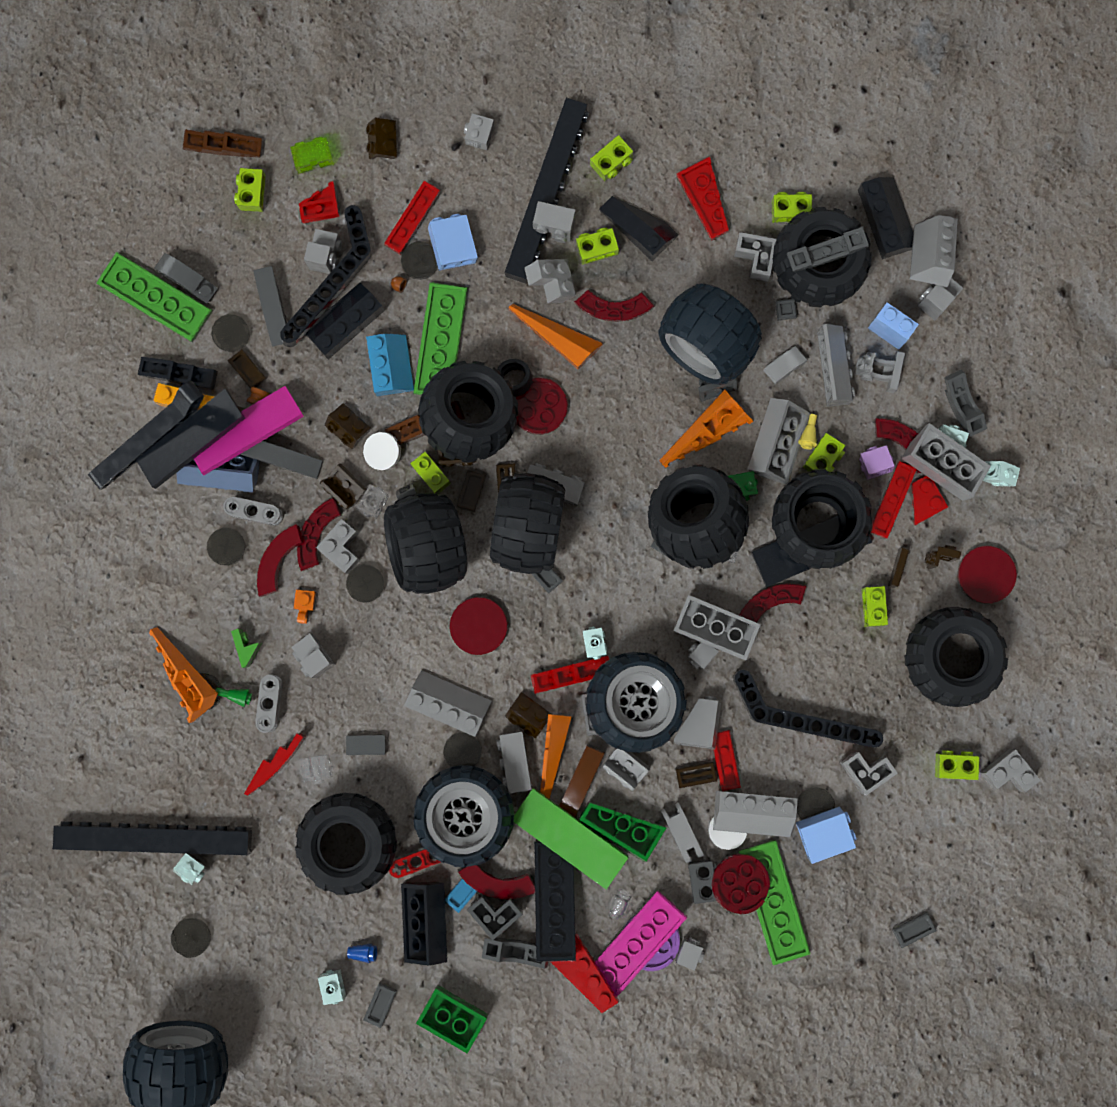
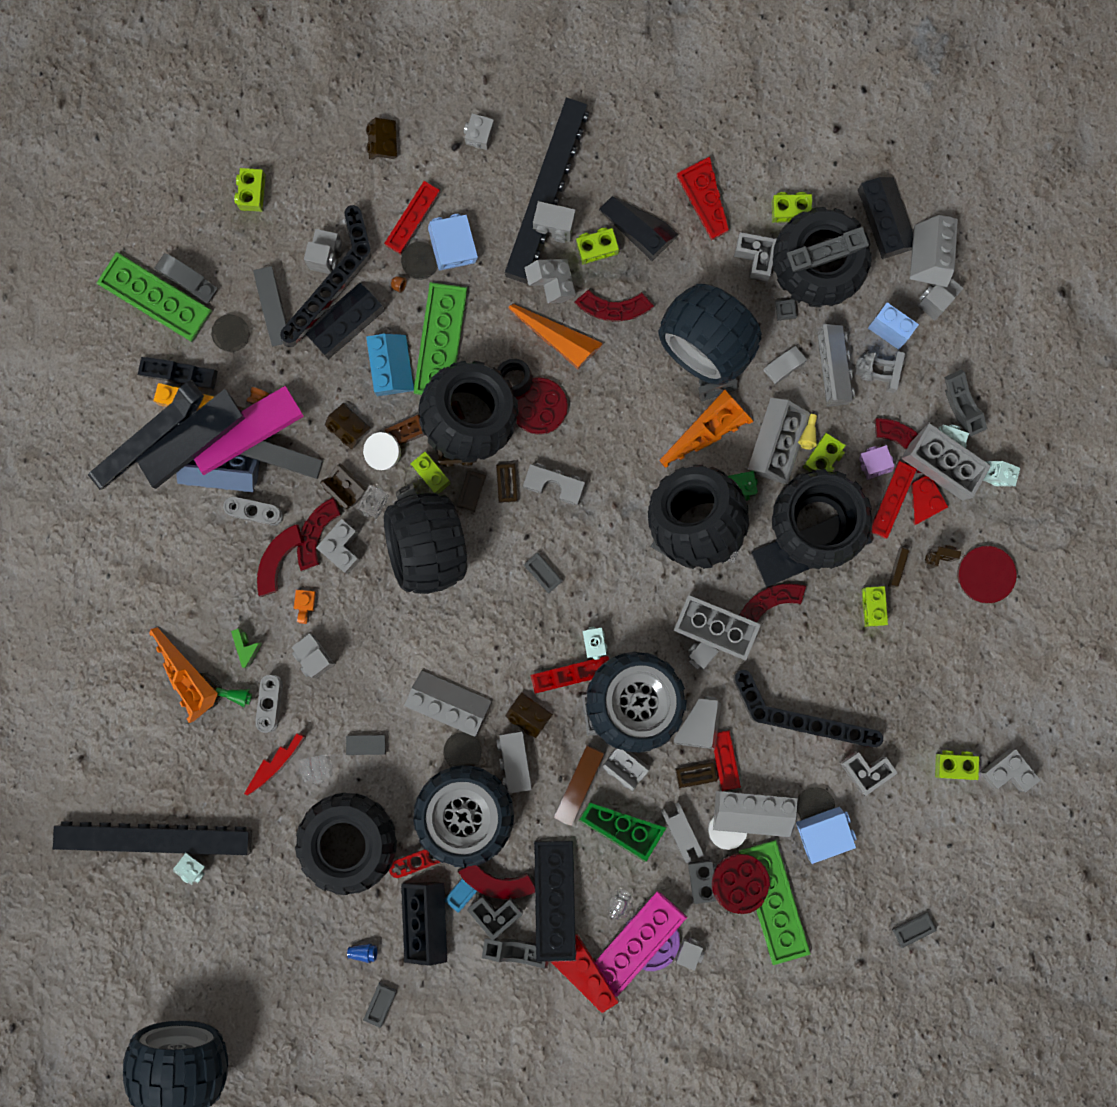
clear smoke tile [171,918,211,958] -> none
reddish brown slope [182,129,262,158] -> none
clear smoke tile [207,528,246,566] -> none
dark brown tile [227,349,267,389] -> none
clear neon green brick [290,137,335,174] -> none
red wing [299,181,340,224] -> none
light aqua head [318,970,346,1005] -> none
clear smoke tile [346,565,385,603] -> none
green brick [416,984,488,1054] -> none
dark red tile [450,597,507,655] -> none
black tyre [490,473,566,574] -> none
bright green tile [514,788,629,890] -> none
orange wedge [540,714,572,799] -> none
lime brick [590,135,633,182] -> none
black tyre [904,606,1008,707] -> none

